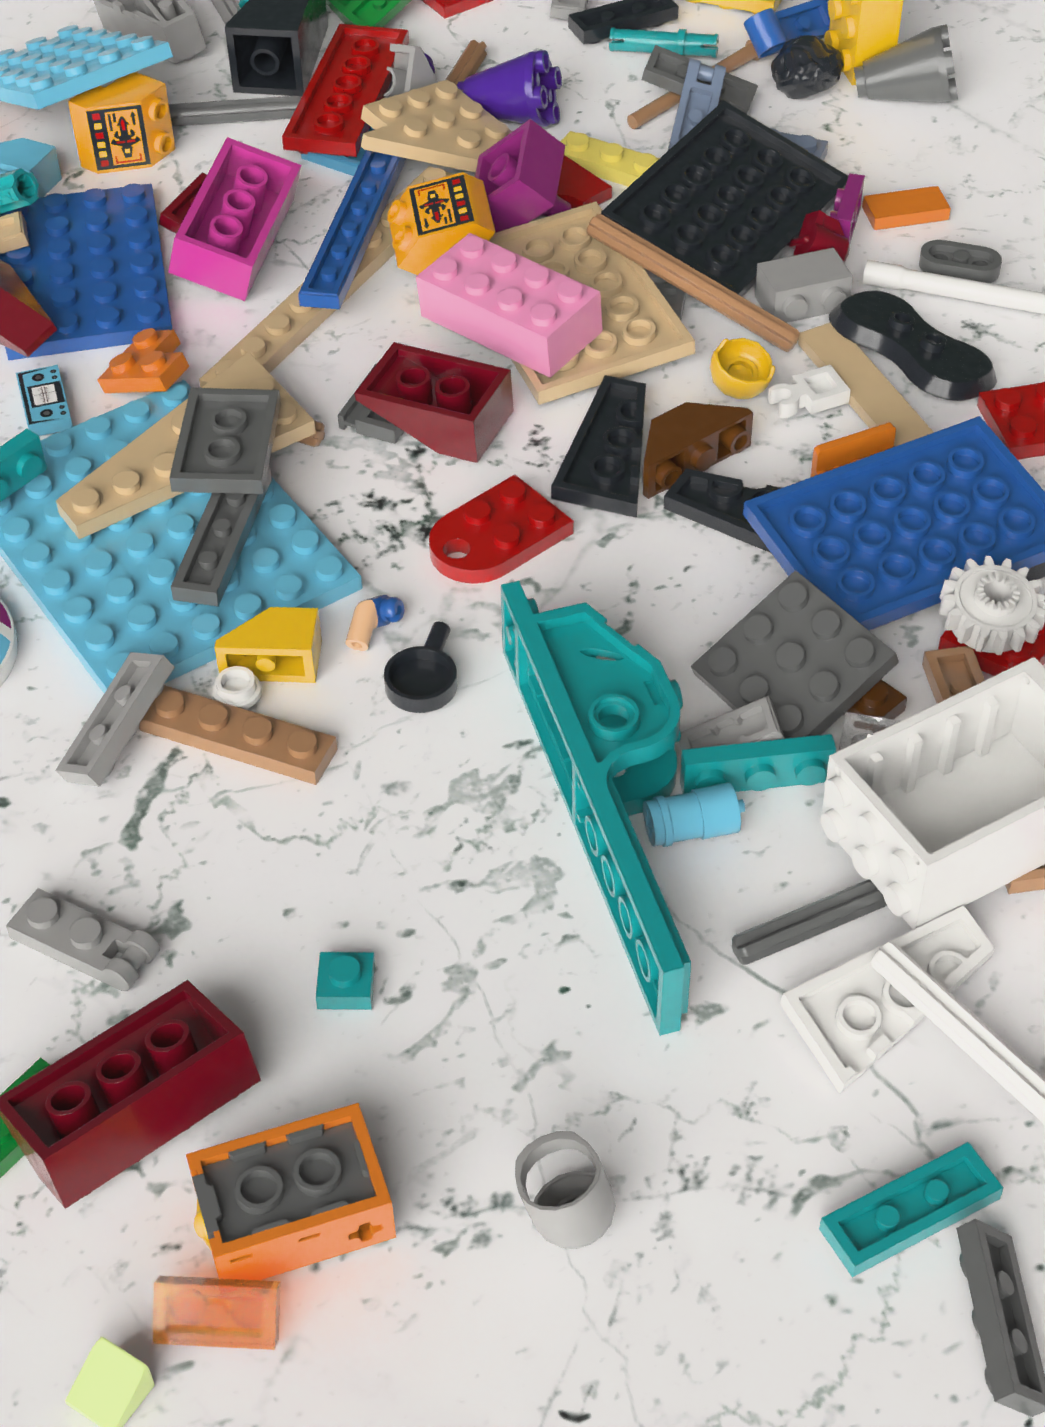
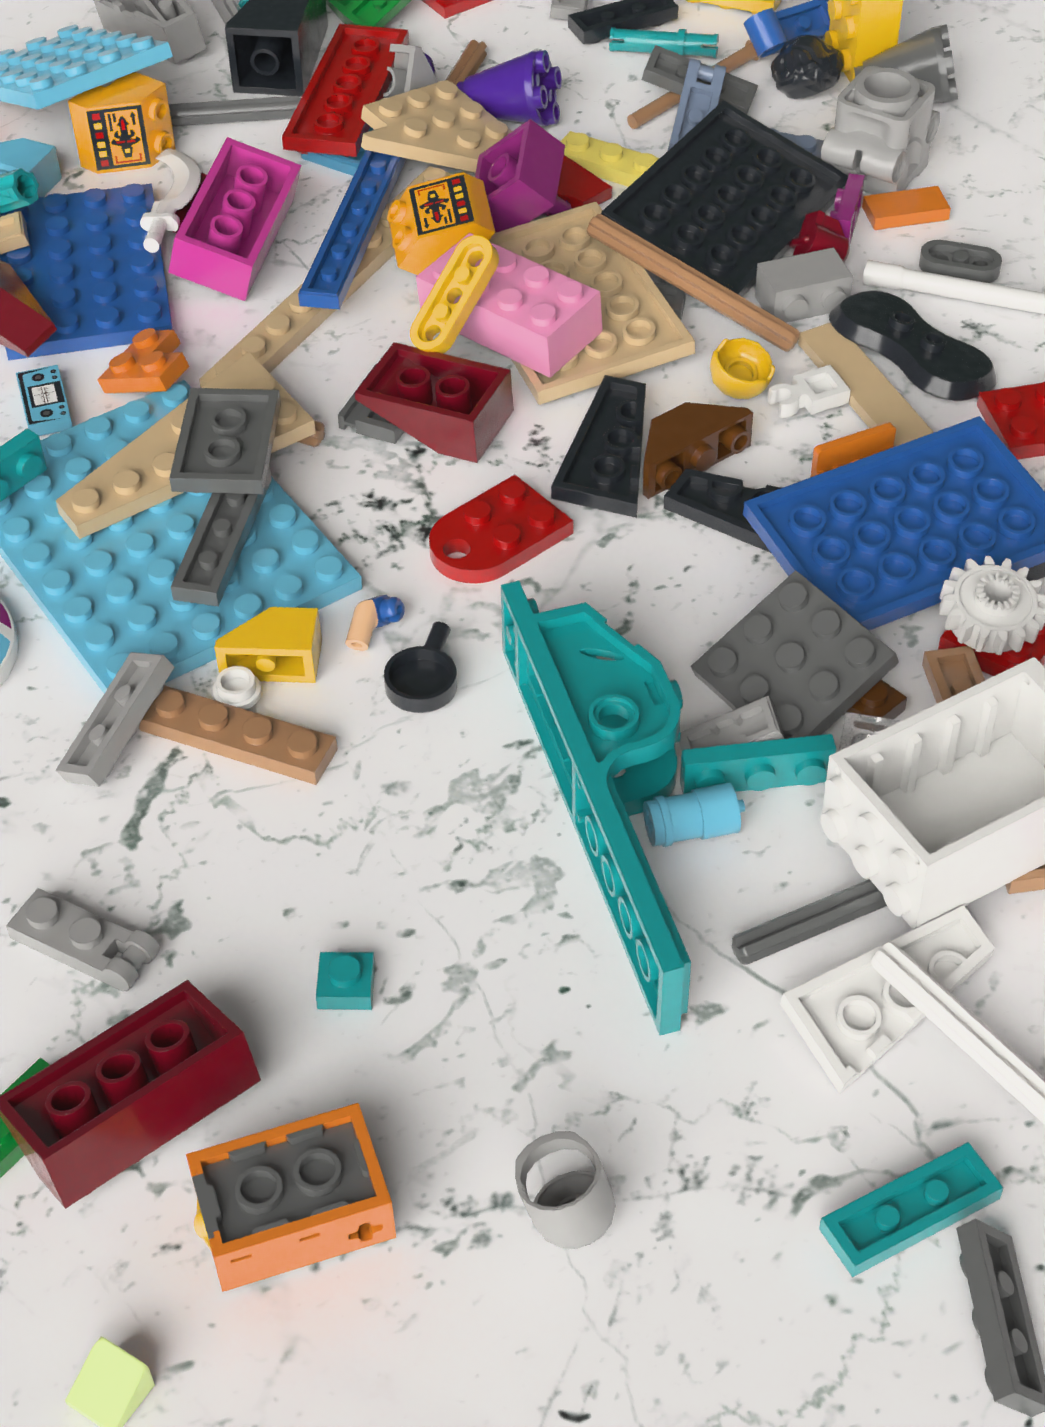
clear orange plate [153,1275,281,1350] -> none
none -> white sword [140,148,201,253]
none -> yellow plate [410,235,499,354]
none -> light grey piece [821,66,940,195]

